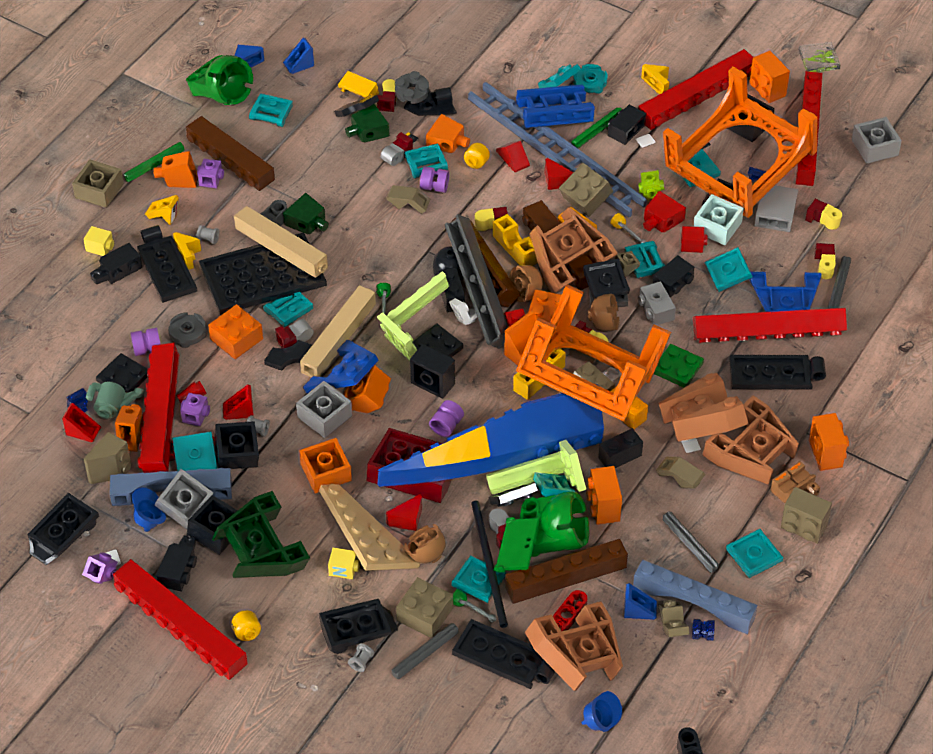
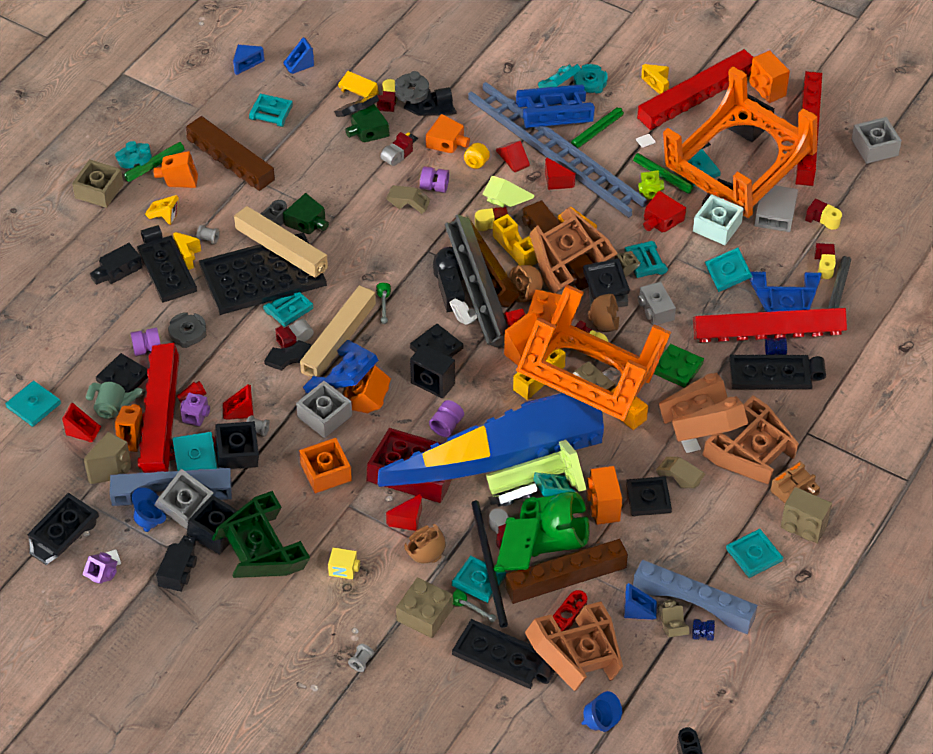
clear blue tile [66,388,88,412] -> none
light yellow brick [84,226,114,256] -> none
red brick [113,559,248,680] -> none
green piece [186,55,254,105] -> none
medium lavender brick [197,159,224,189] -> none
orange brick [208,304,263,360] -> none
yellow head [231,610,261,641] -> none
tan wing [319,484,421,571] -> none
black slope [319,598,398,654] -> none
yellowish green bracket [377,271,449,361] -> none
dark grey axle [391,623,459,679] -> none
teal plate [405,144,448,179] -> none
dark tan brick [559,163,613,217] -> none
black brick [598,428,643,468] -> none
black brick [608,104,646,145] -> none
hinge [610,213,646,244] -> none
black brick [652,255,695,297] -> none
dark grey axle [663,511,719,573] -> none
red brick [681,226,708,253] -> none
clear blue tile [748,167,766,182] -> none
clear tile [798,42,841,72] -> none
orange brick [808,413,849,471] -> none
none -> teal plate [5,380,61,427]
none -> teal plate [115,141,152,169]
none -> yellowish green slope [482,176,535,208]
none -> black plate [626,476,672,516]
none -> green axle [633,153,693,194]
none -> clear blue wheel [765,337,787,355]

